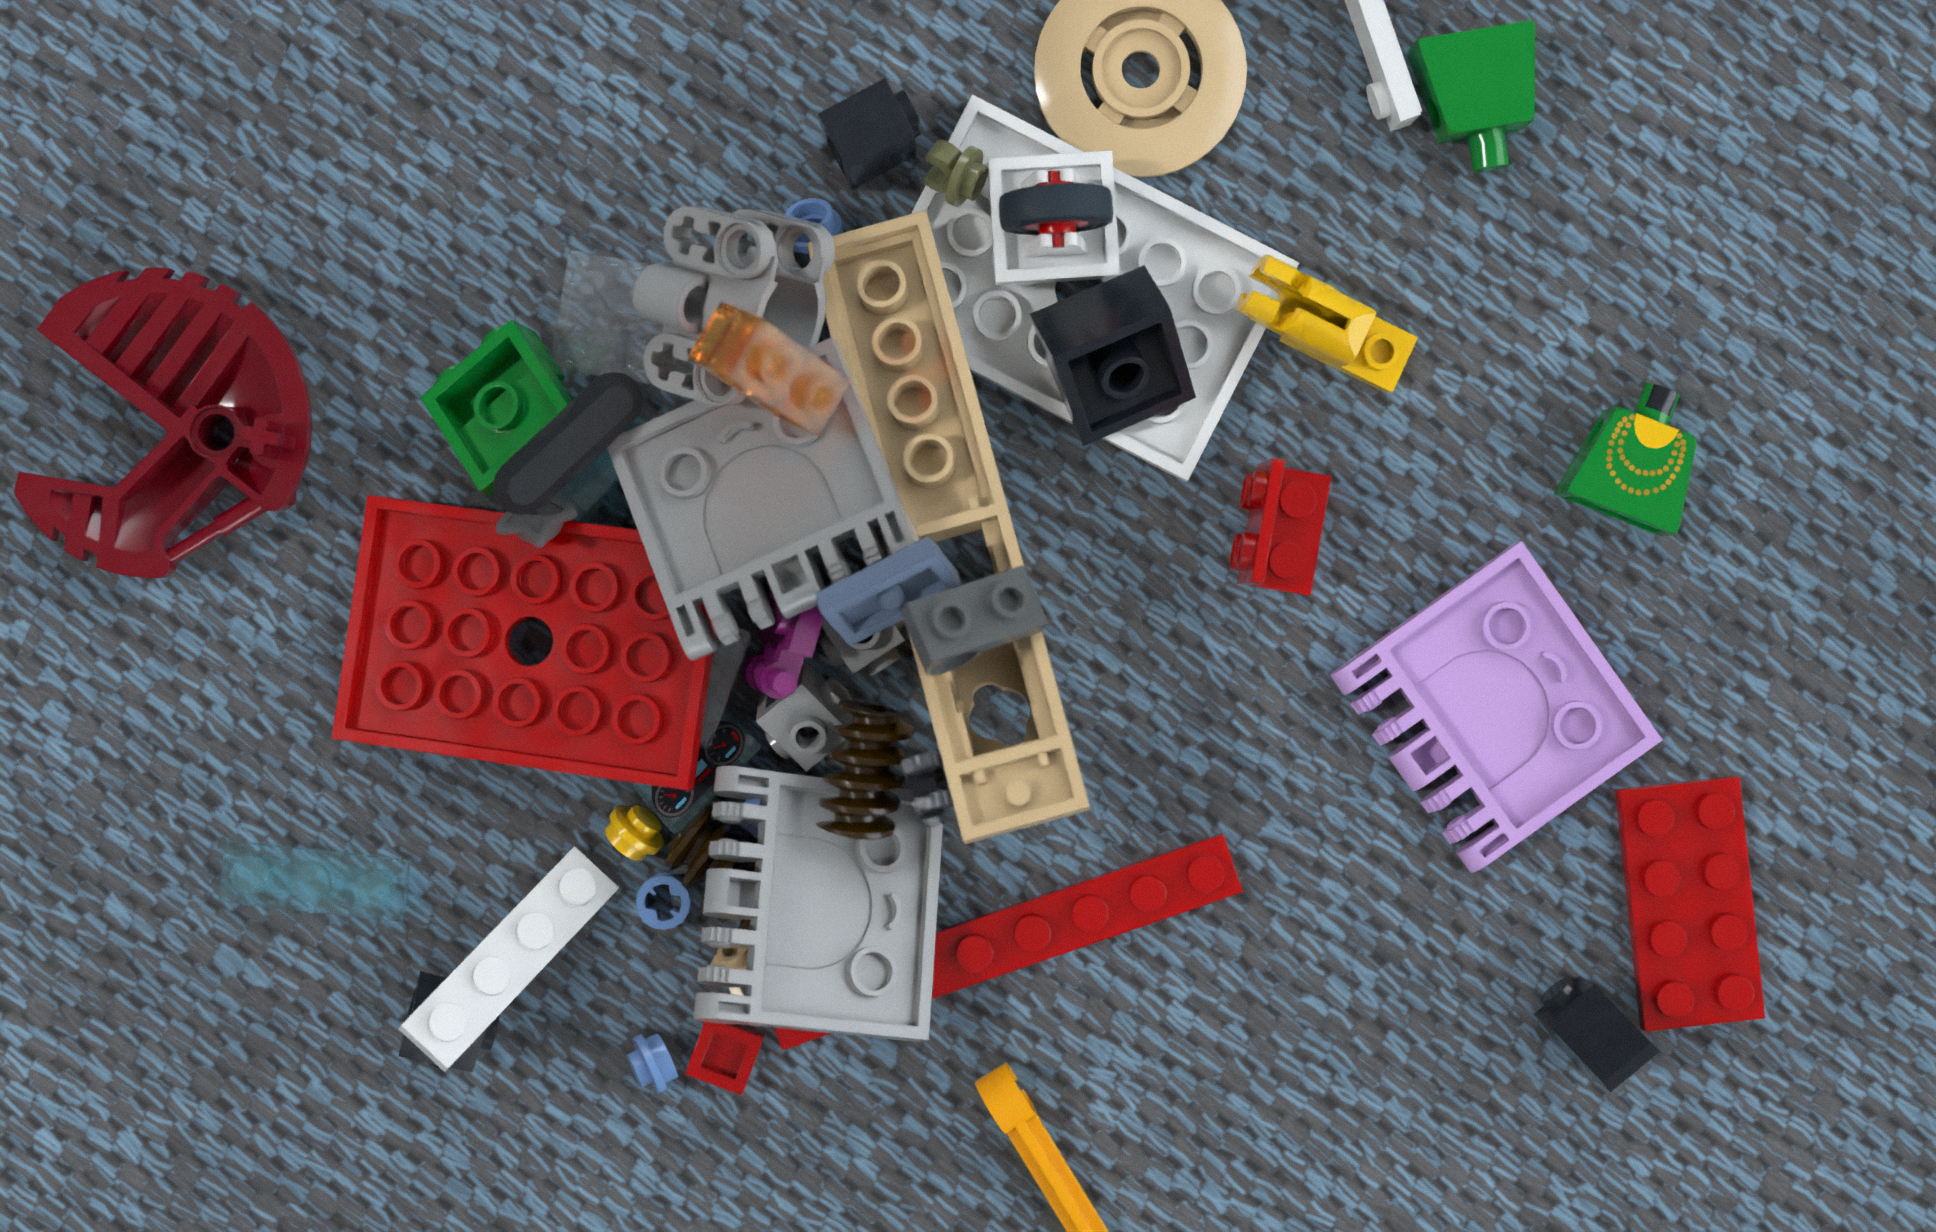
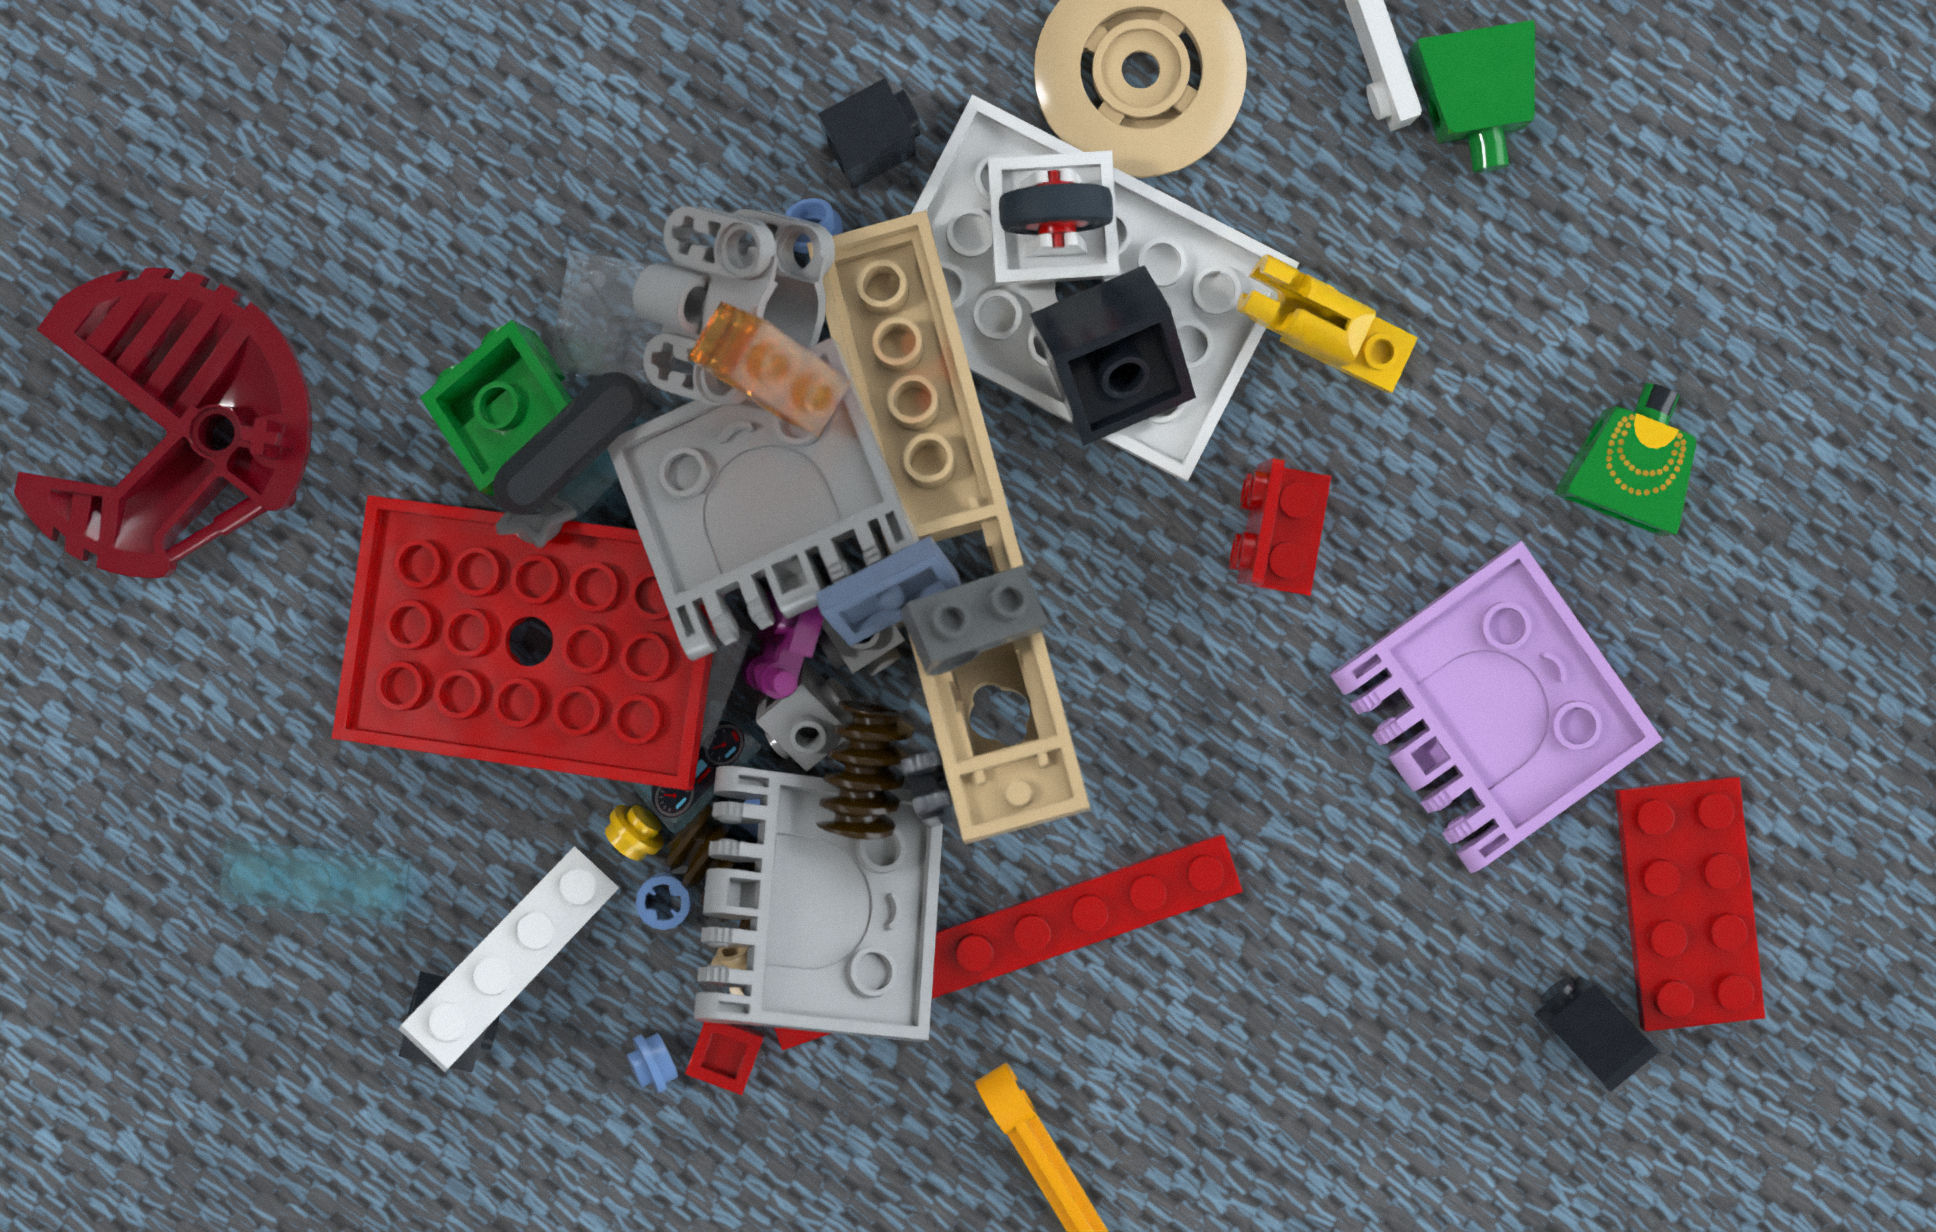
olive plate [923,140,988,207] -> none

